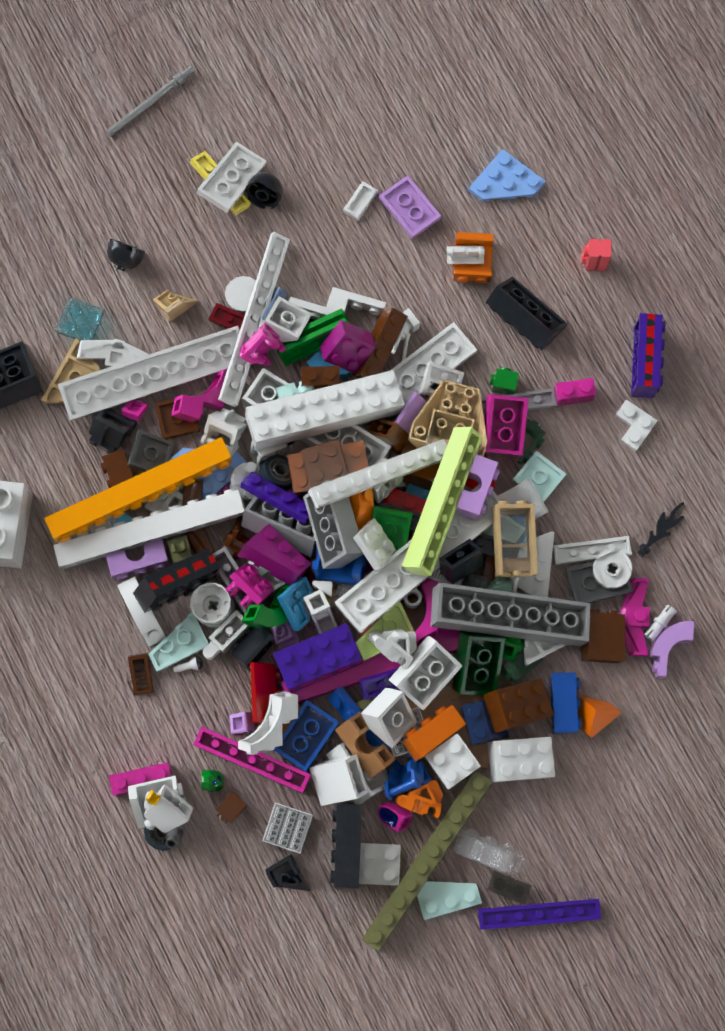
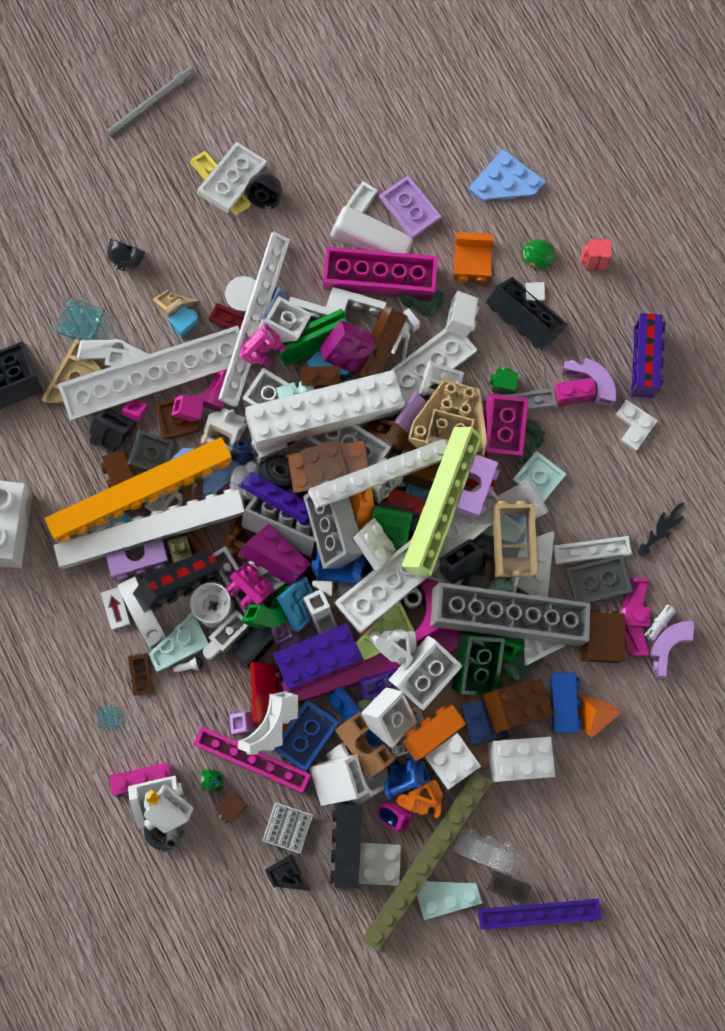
white hinge [447,246,485,264] -> none
white plate [593,549,632,589] -> none
none -> clear light blue tile [98,707,119,727]
none -> white tile [101,588,131,630]
none -> medium azure brick [168,305,199,338]
none -> dark blue brick [231,440,254,466]
none -> dark pink brick [323,247,438,299]
none -> white piece [330,206,413,254]
none -> clear green bracket [400,289,445,318]
none -> white brick [446,291,479,337]
none -> green hair [521,239,556,270]
none -> white tile [525,282,545,302]
none -> lavender arch [562,358,616,407]

